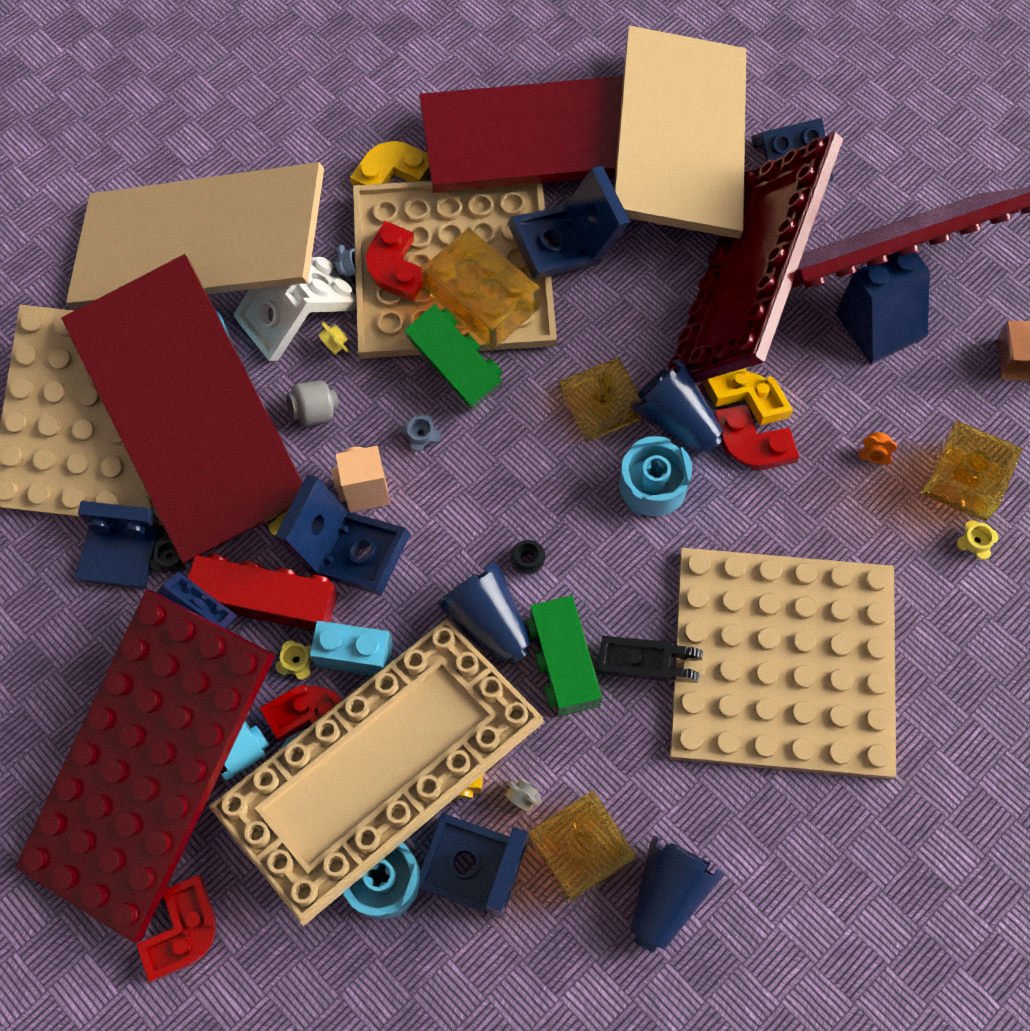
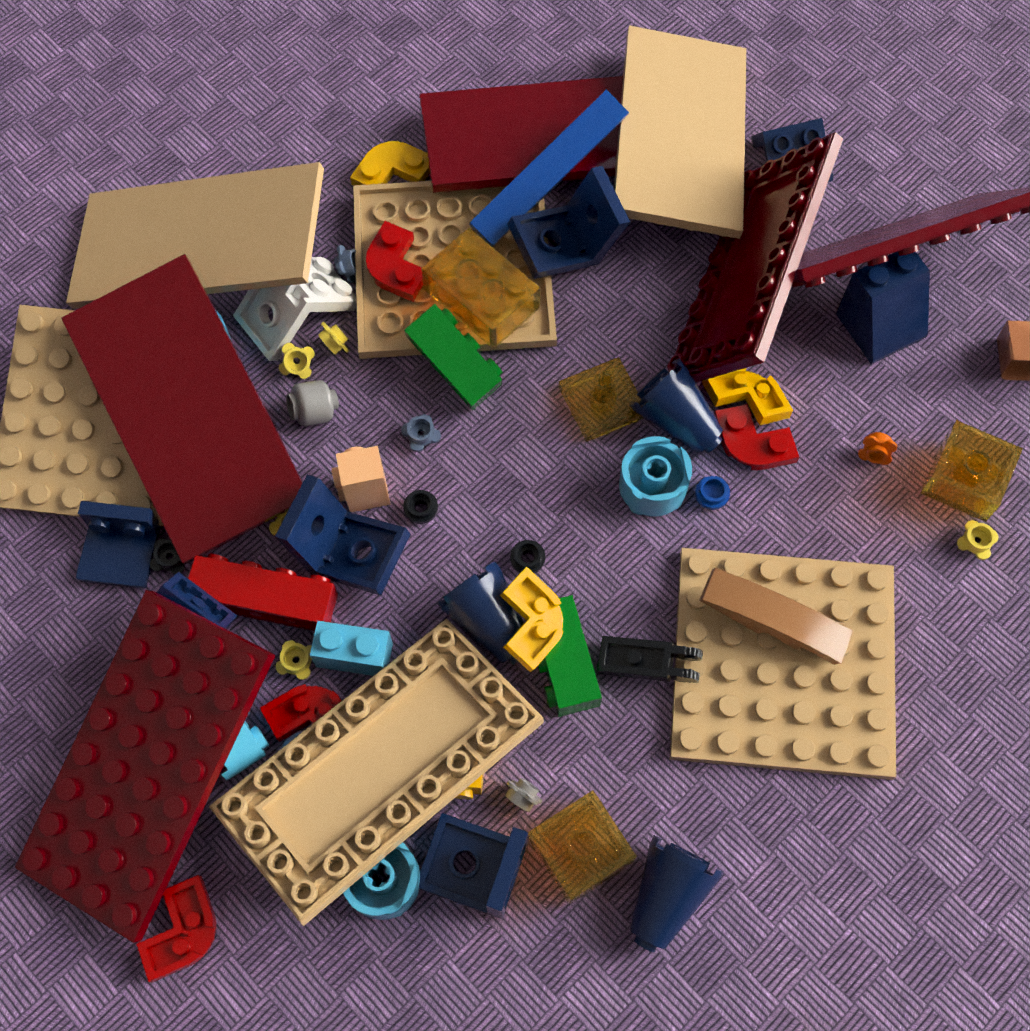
none -> light yellow plate [279,343,315,379]
none -> black plate [403,490,438,524]
none -> blue tile [469,89,629,248]
none -> yellow plate [500,567,564,672]
none -> blue plate [695,476,730,510]
none -> medium nougat slope [699,568,853,665]

